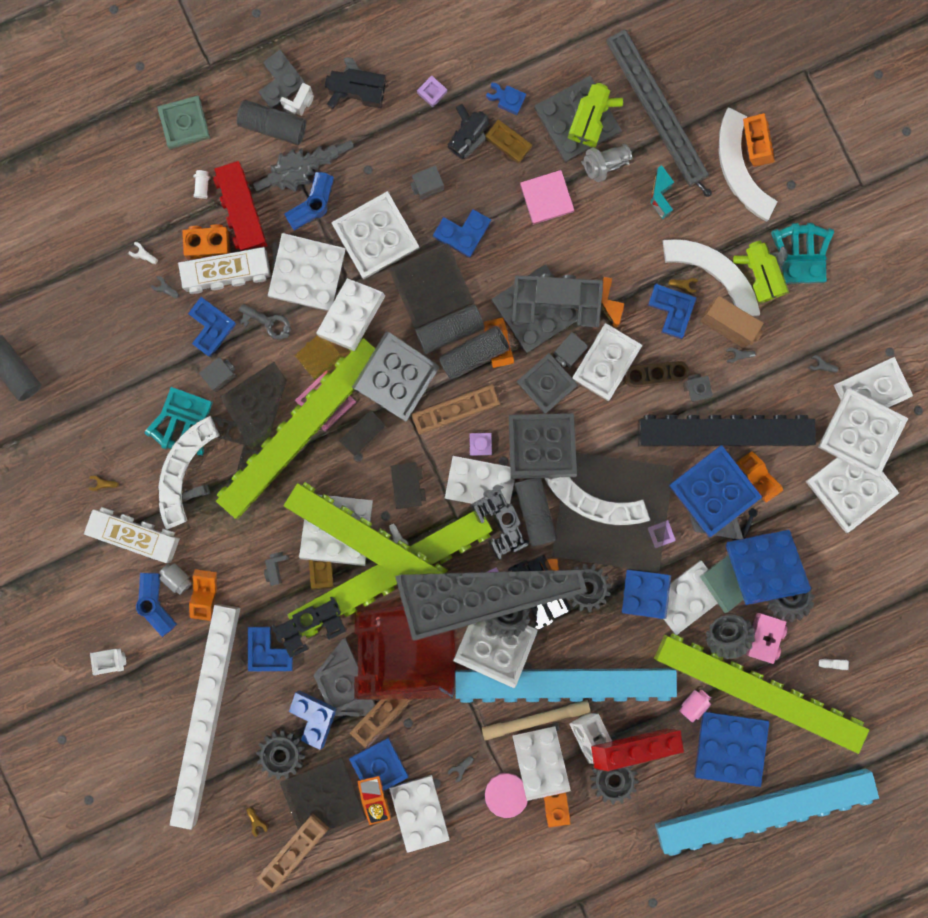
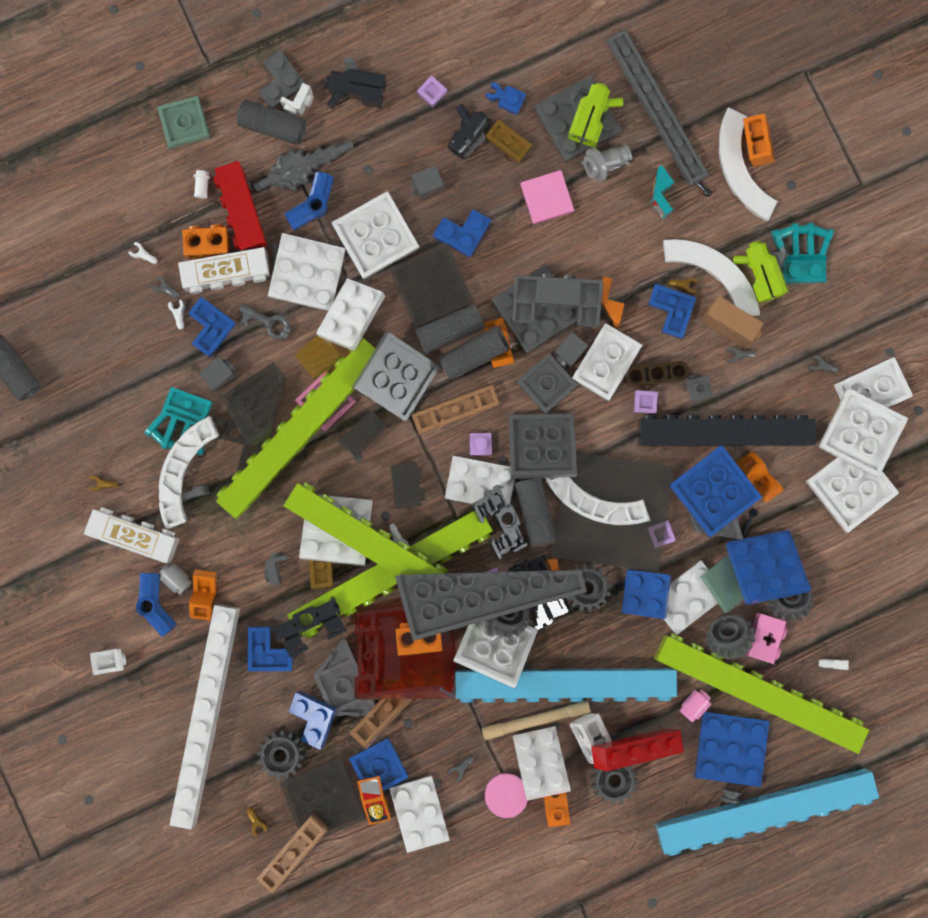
none -> white piece [168,300,185,330]
none -> orange brick [396,623,442,656]
none -> lavender plate [634,390,658,414]
none -> dark grey bush [720,788,742,804]

